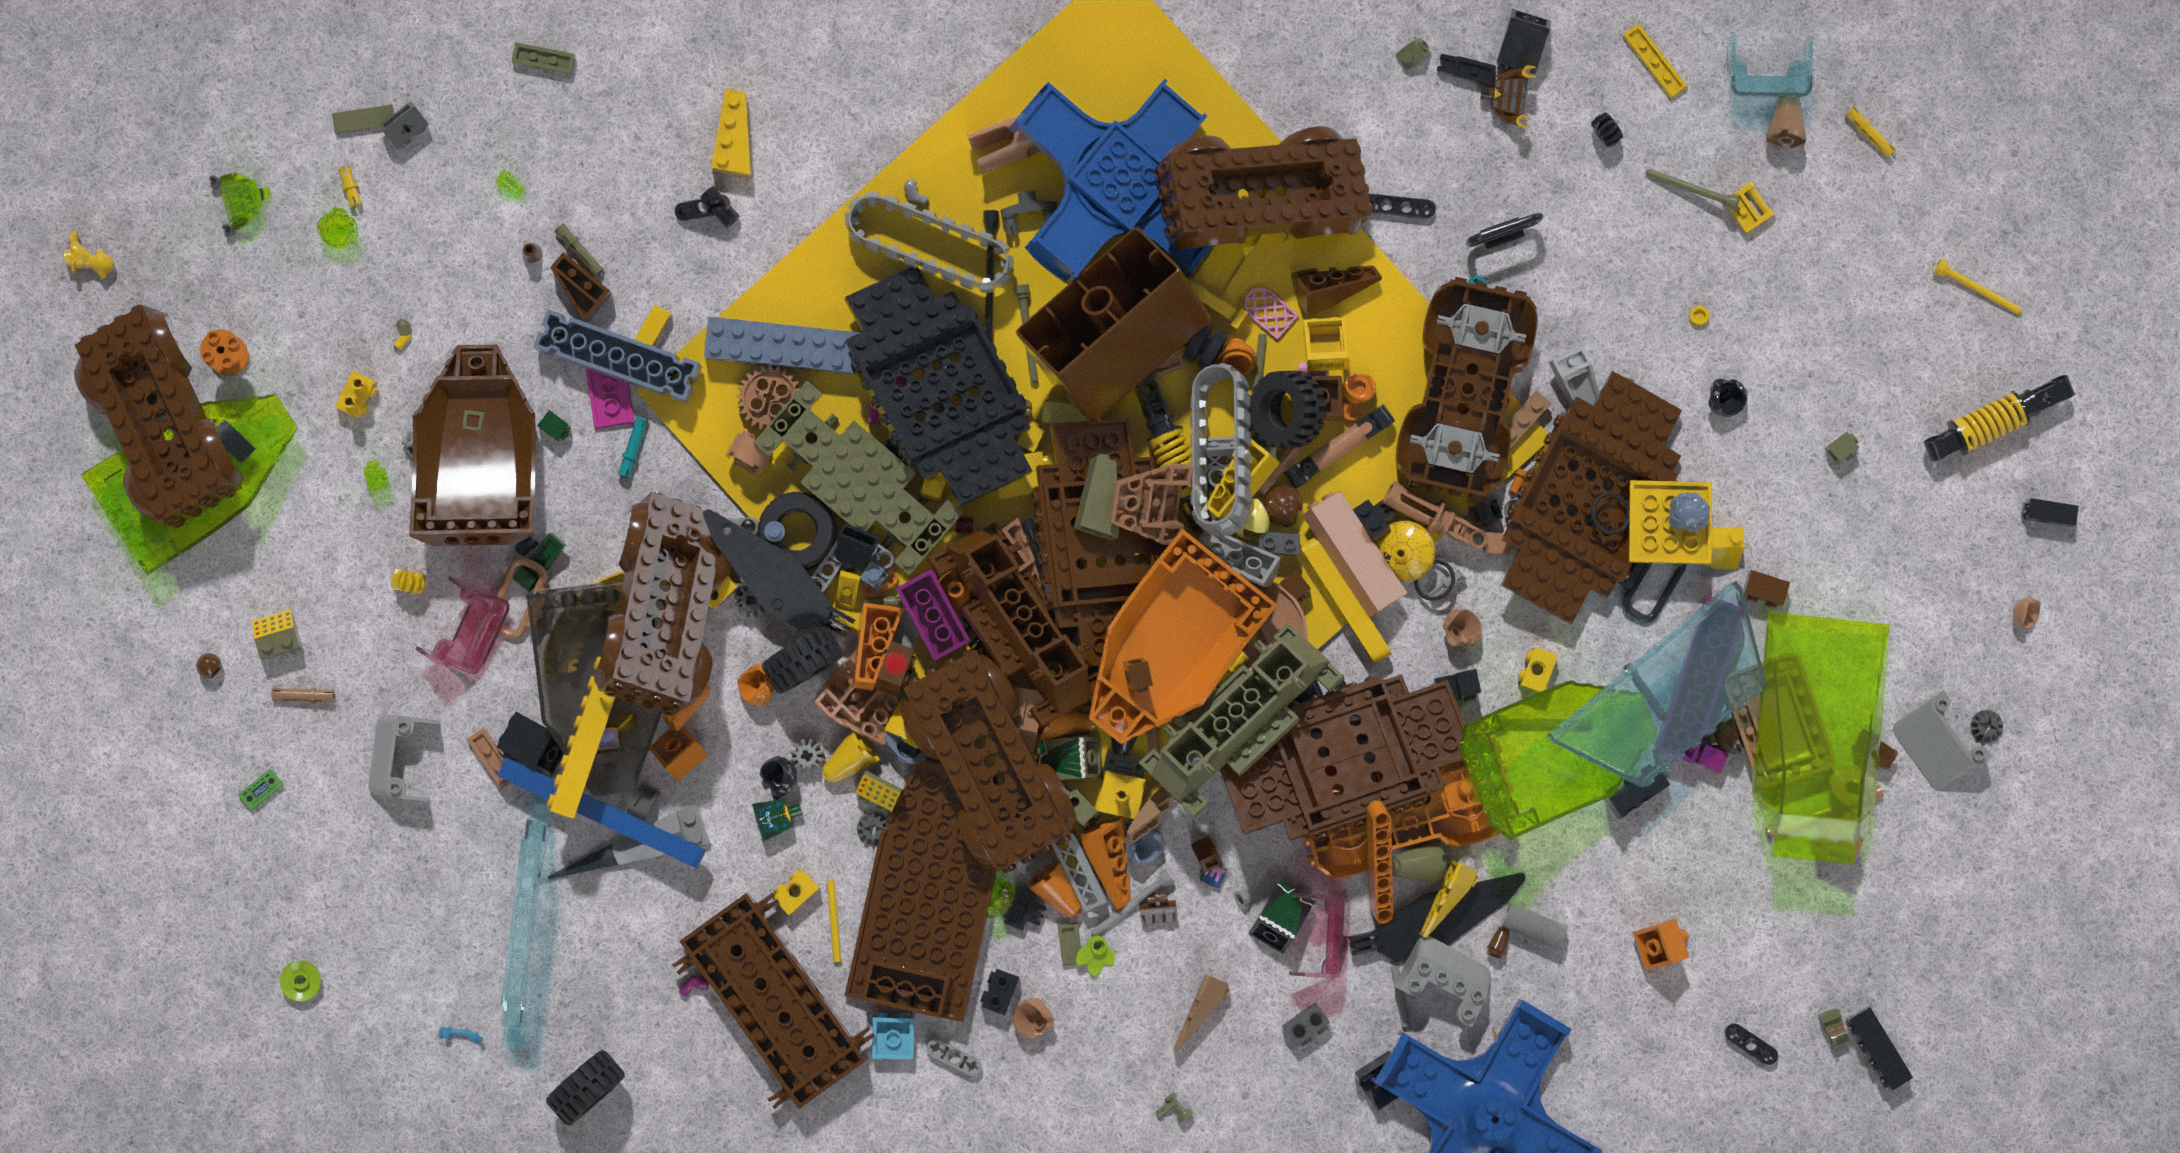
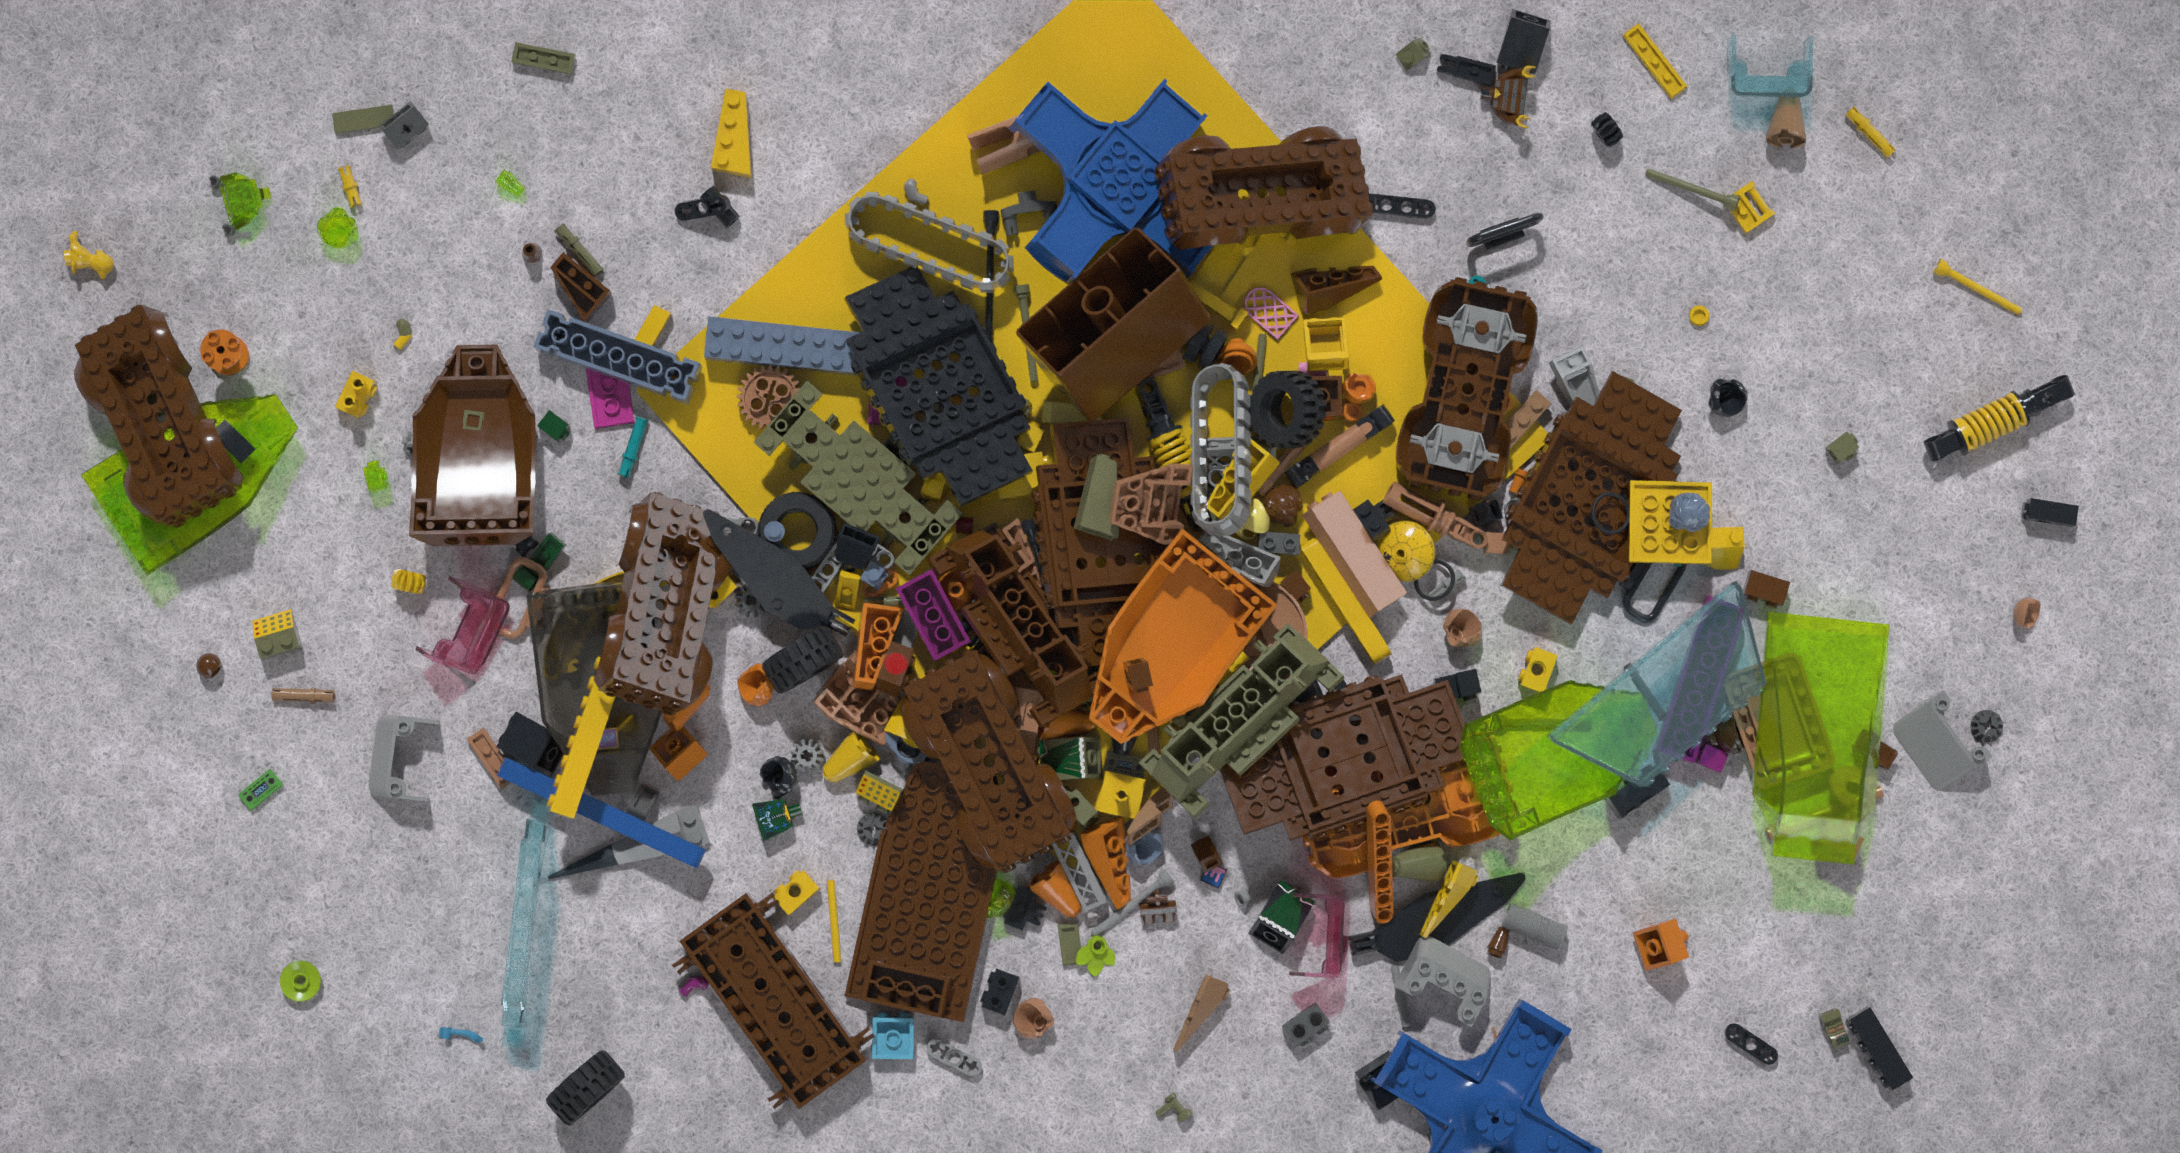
nougat brick [725,430,773,476] -> none

